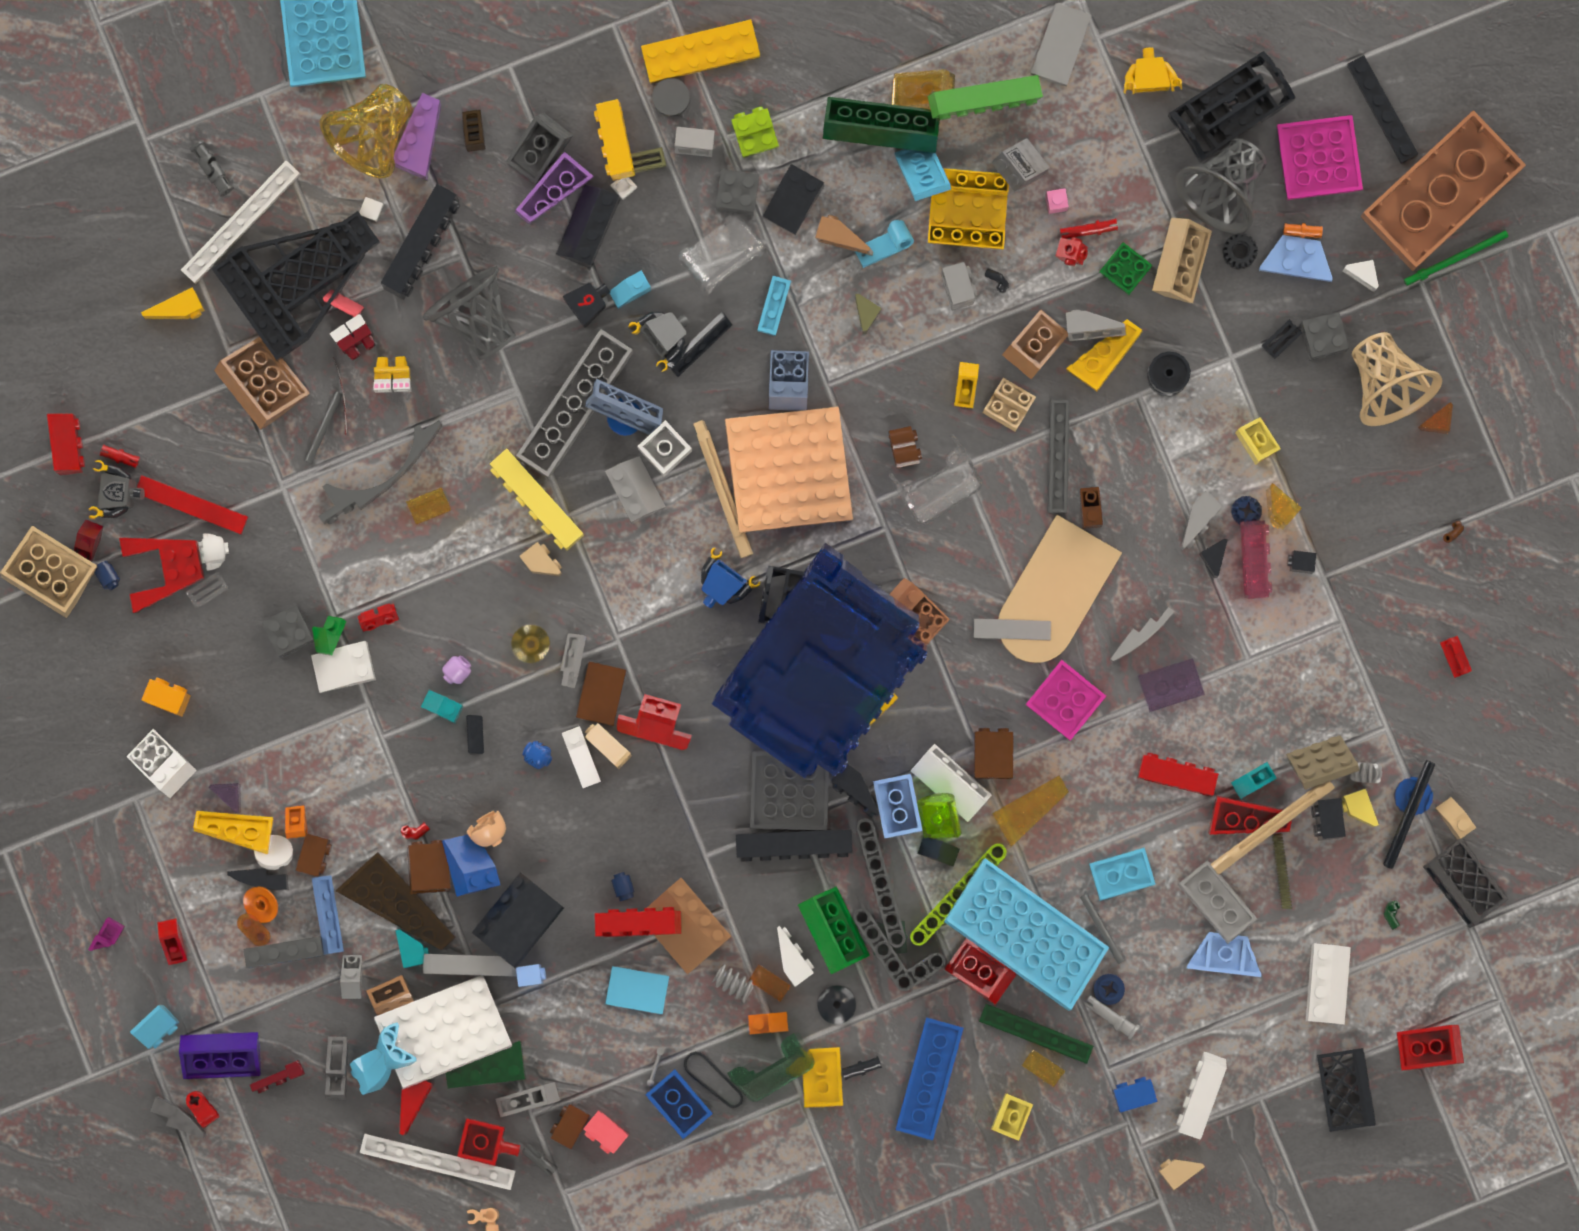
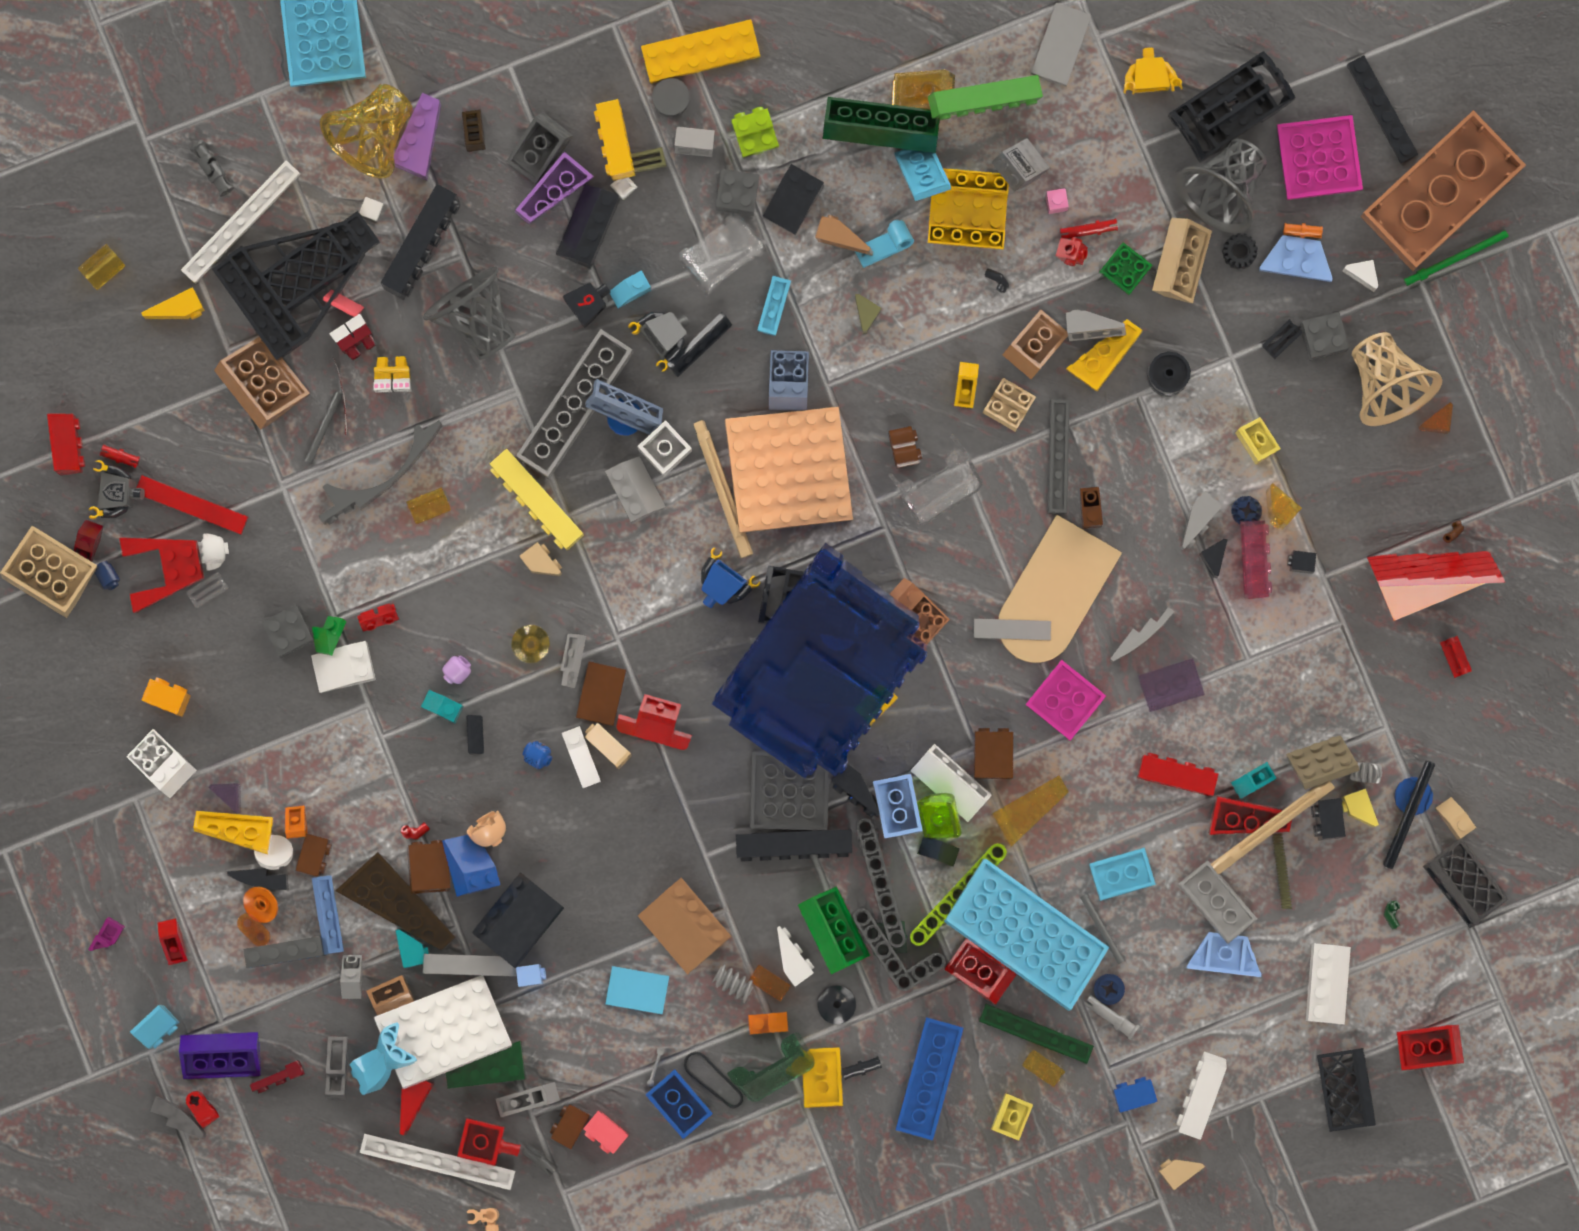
red wedge [595,907,682,937] -> none
dark blue brick [611,872,635,902] -> none
light grey brick [941,262,977,311] -> none
none -> clear yellow panel [78,244,125,290]
none -> red piece [1367,551,1505,621]

